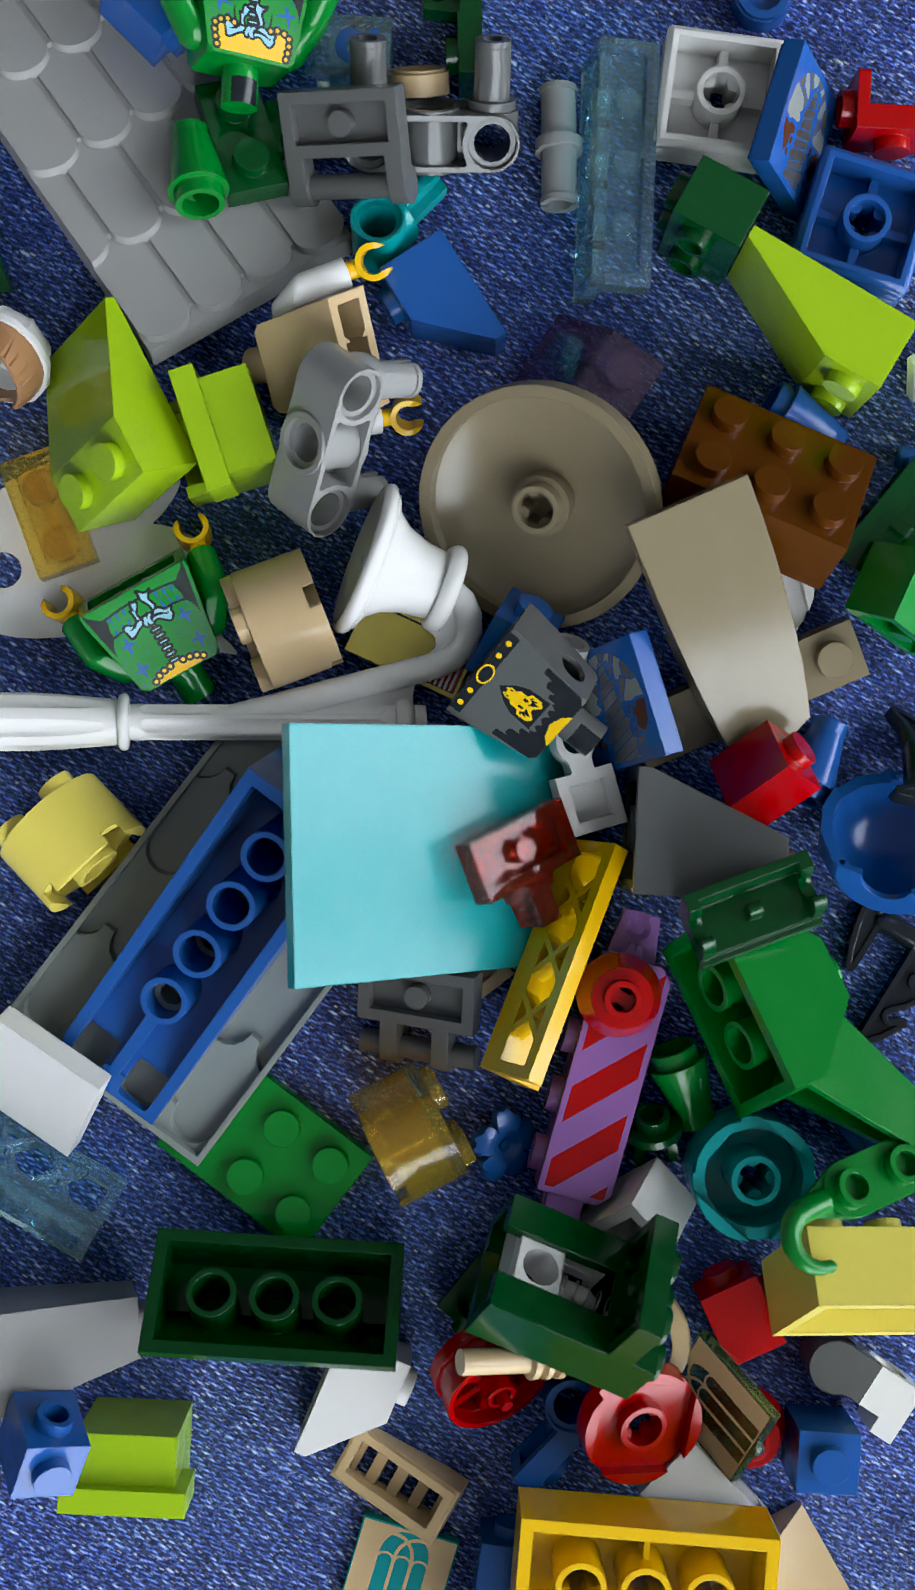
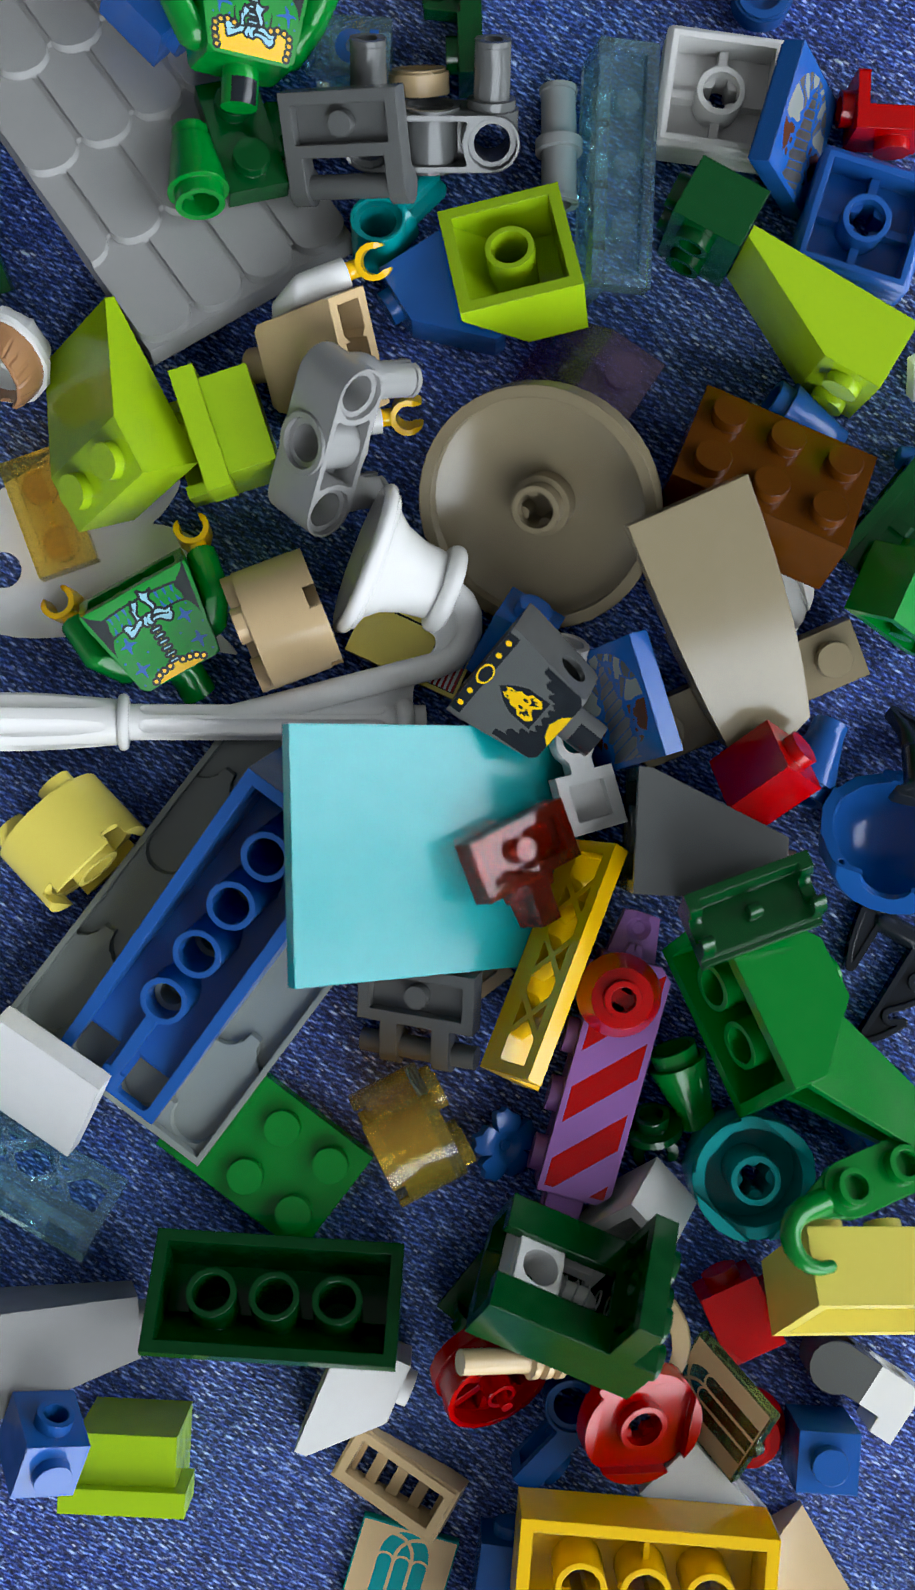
none -> lime slope [437,182,589,342]

